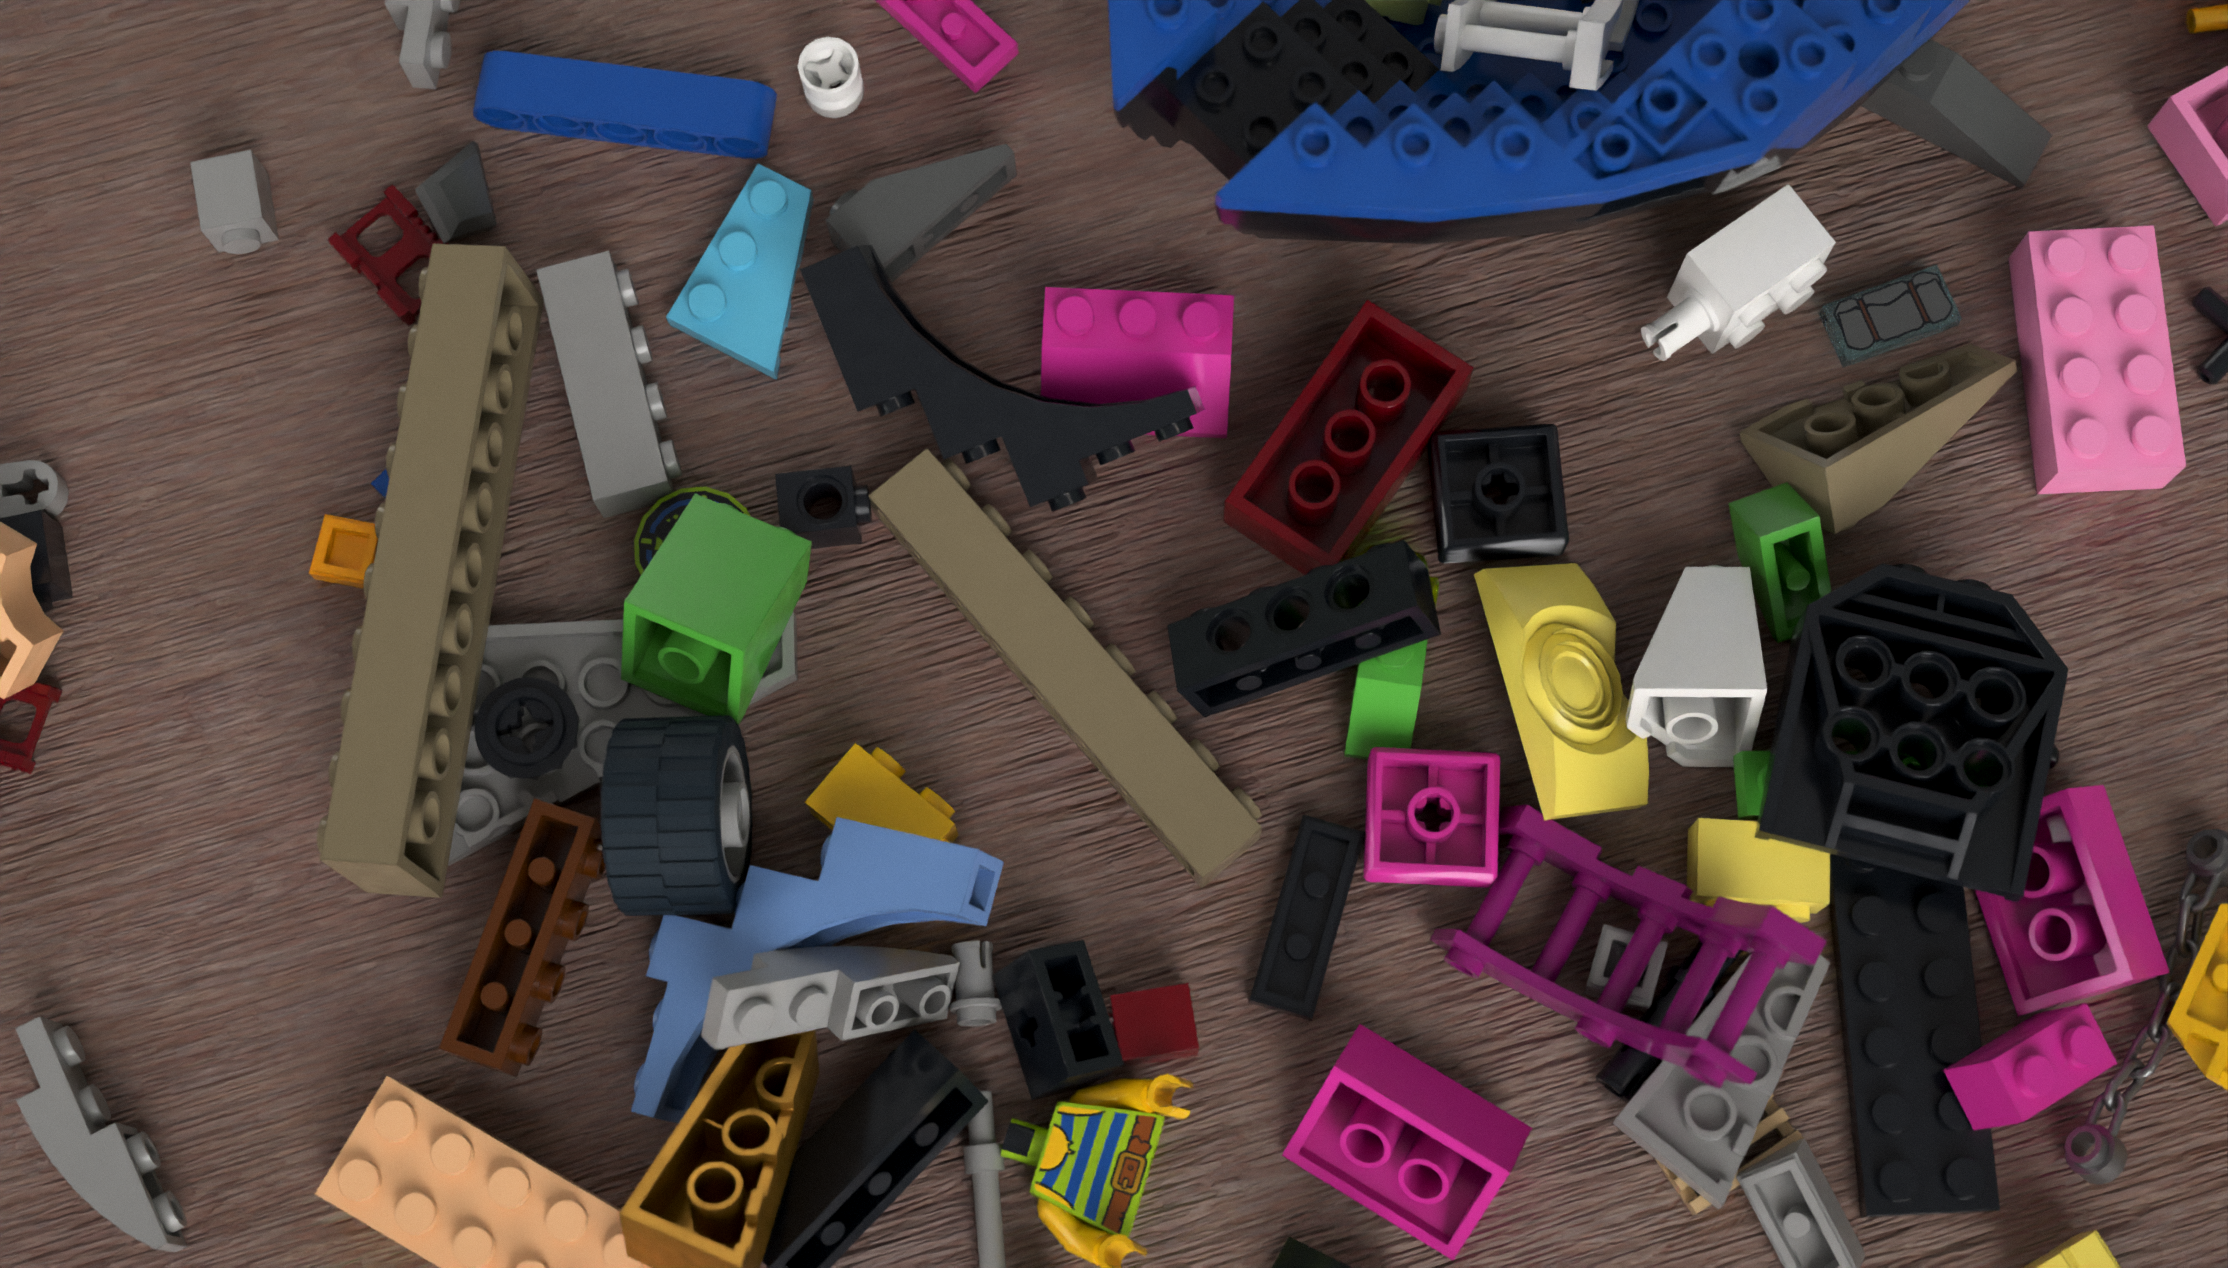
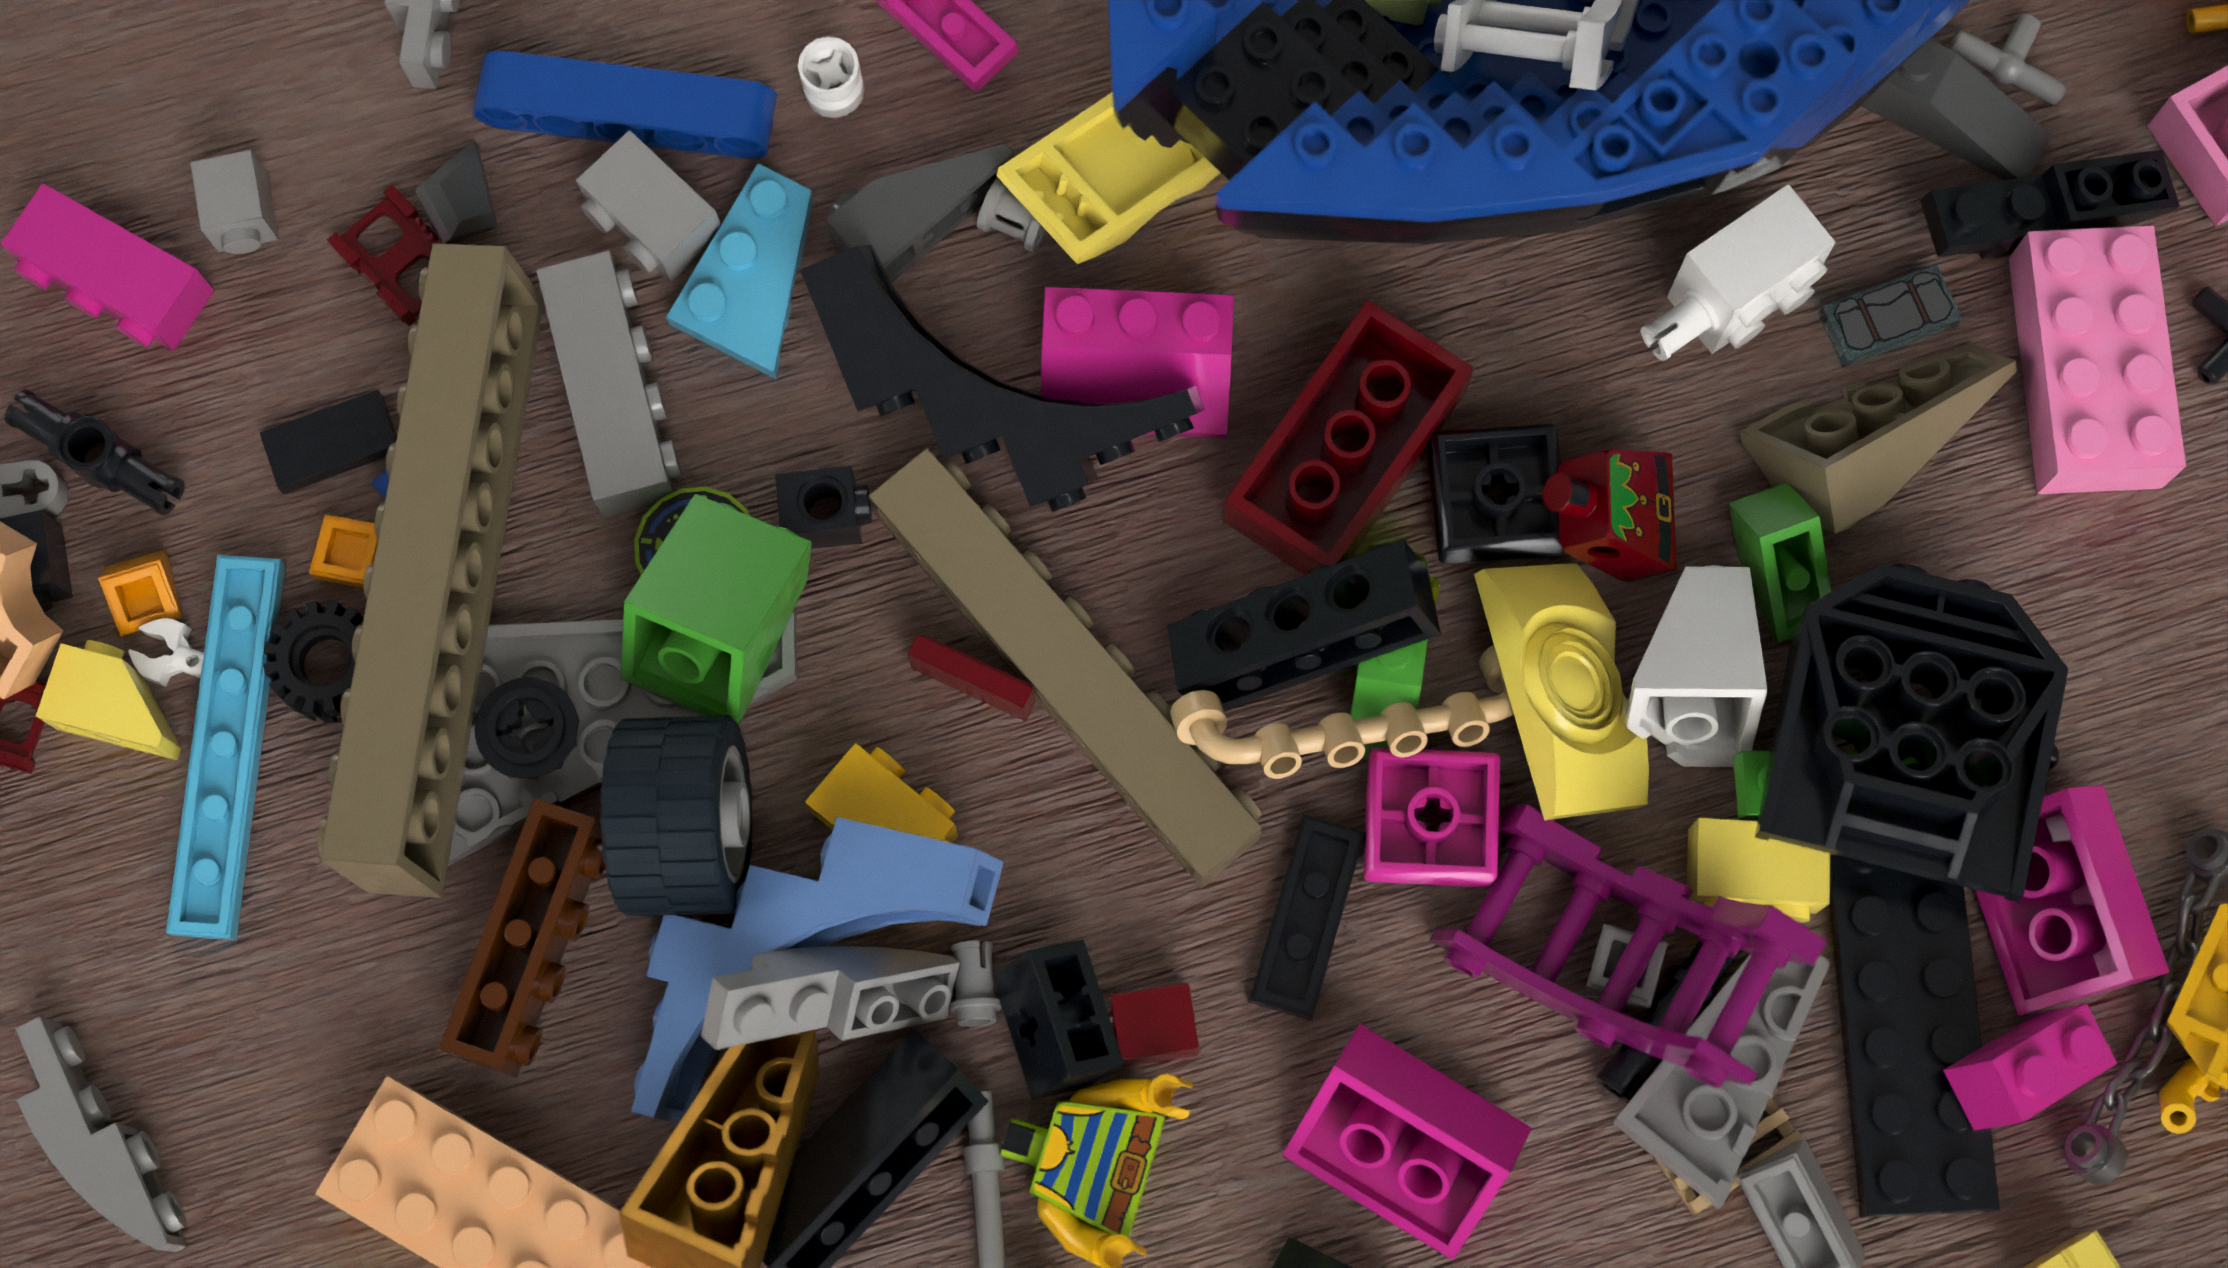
none -> dark pink brick [0,183,214,351]
none -> black pin [5,389,185,516]
none -> light yellow slope [36,640,181,760]
none -> light orange slope [98,550,183,636]
none -> white bar [128,618,204,687]
none -> medium azure tile [166,555,286,940]
none -> black tile [259,389,397,494]
none -> black tyre [263,600,364,723]
none -> light grey brick [576,130,721,283]
none -> dark red tile [907,634,1036,722]
none -> light grey bush [976,178,1047,253]
none -> light yellow slope [996,93,1221,264]
none -> tan bar [1170,645,1514,779]
none -> dark red torso [1543,449,1677,582]
none -> black slope [1920,150,2180,259]
none -> light grey piece [1948,14,2067,105]
none -> yellow arm [2158,1059,2220,1134]

